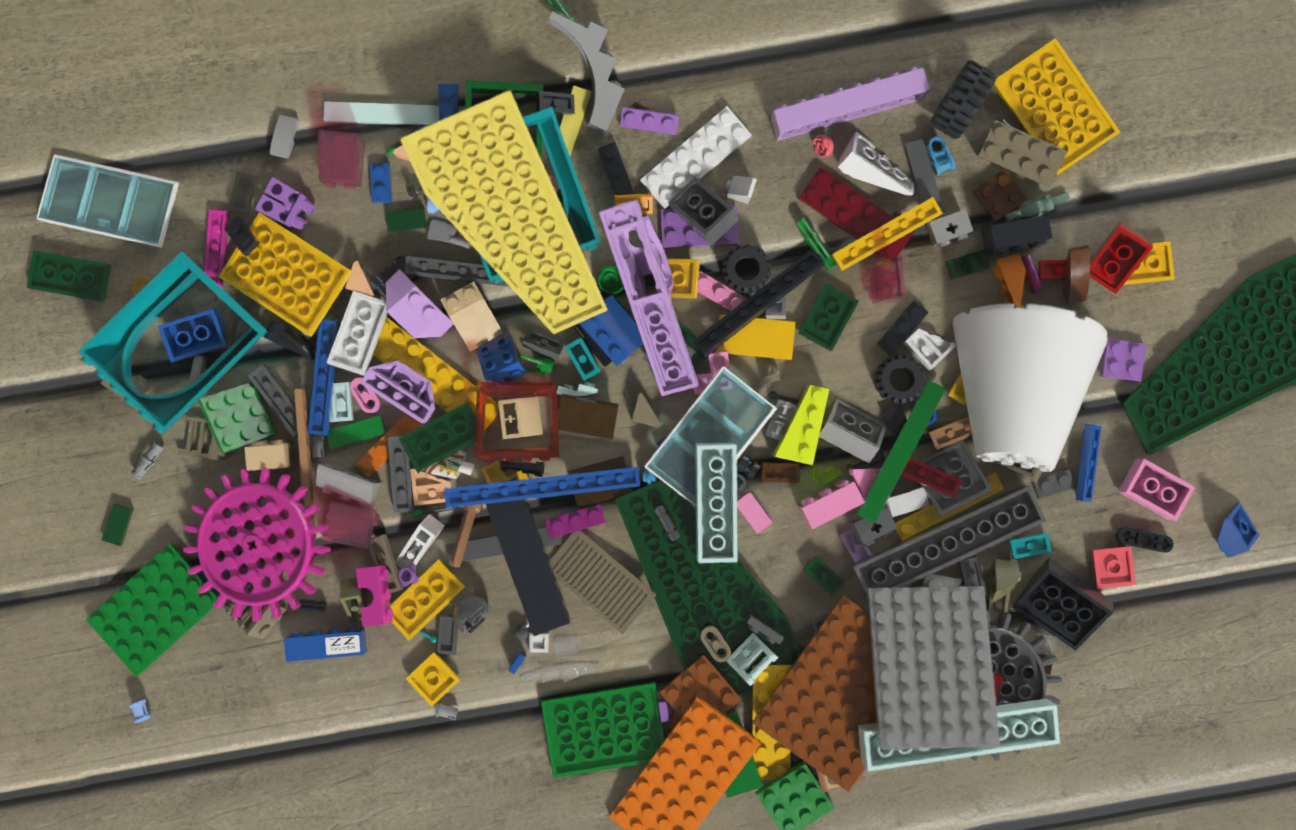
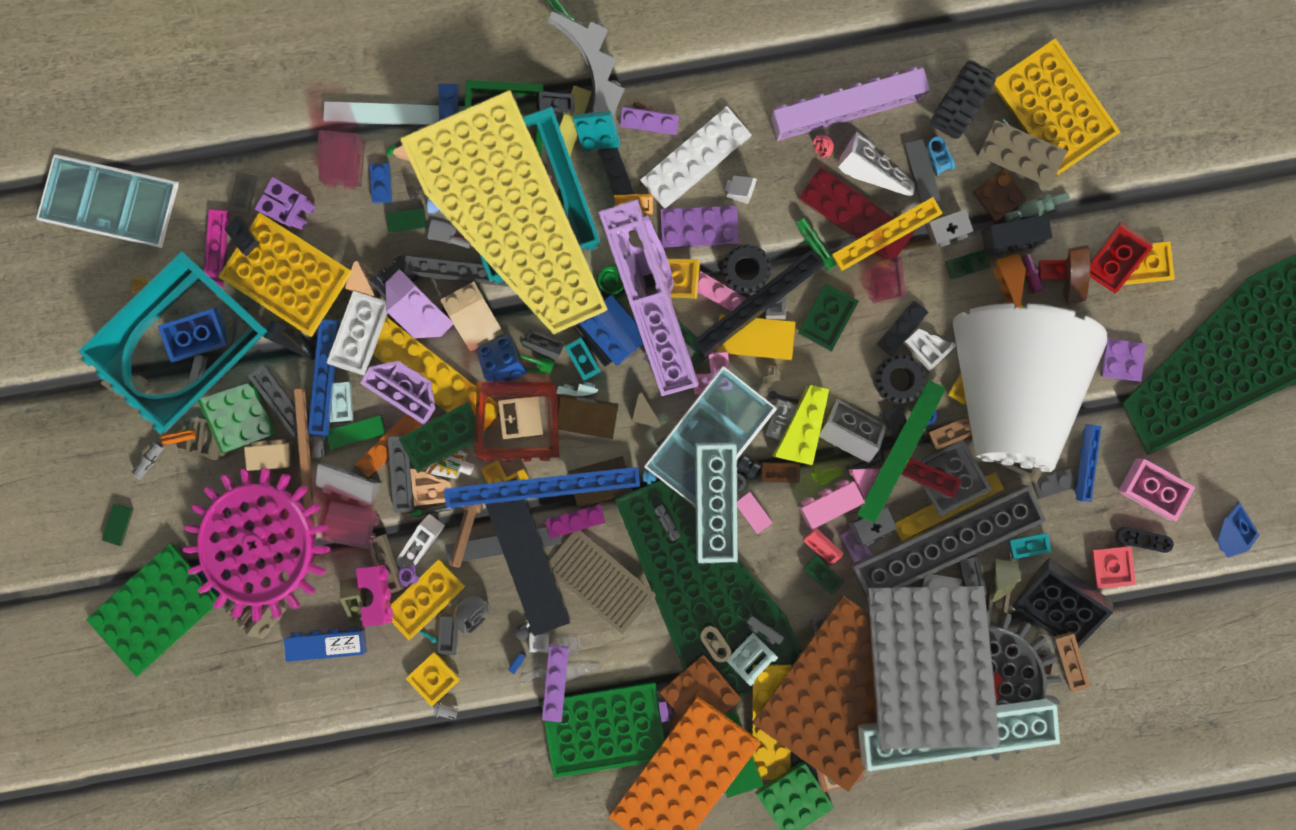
dark green plate [26,250,112,302] -> none
light blue bush [128,699,151,724] -> none
light grey slope [270,115,299,159] -> none
black axle [288,598,327,612] -> none
bright pink plate [350,378,381,413] -> none
black piece [500,459,545,477] -> none
dark grey slope [668,177,739,246] -> none
white slope [886,487,930,517] -> none
none -> orange axle [161,428,196,445]
none -> medium lavender plate [542,644,569,722]
none -> teal plate [573,111,621,151]
none -> coral plate [803,528,844,566]
none -> medium nougat plate [1054,632,1090,692]

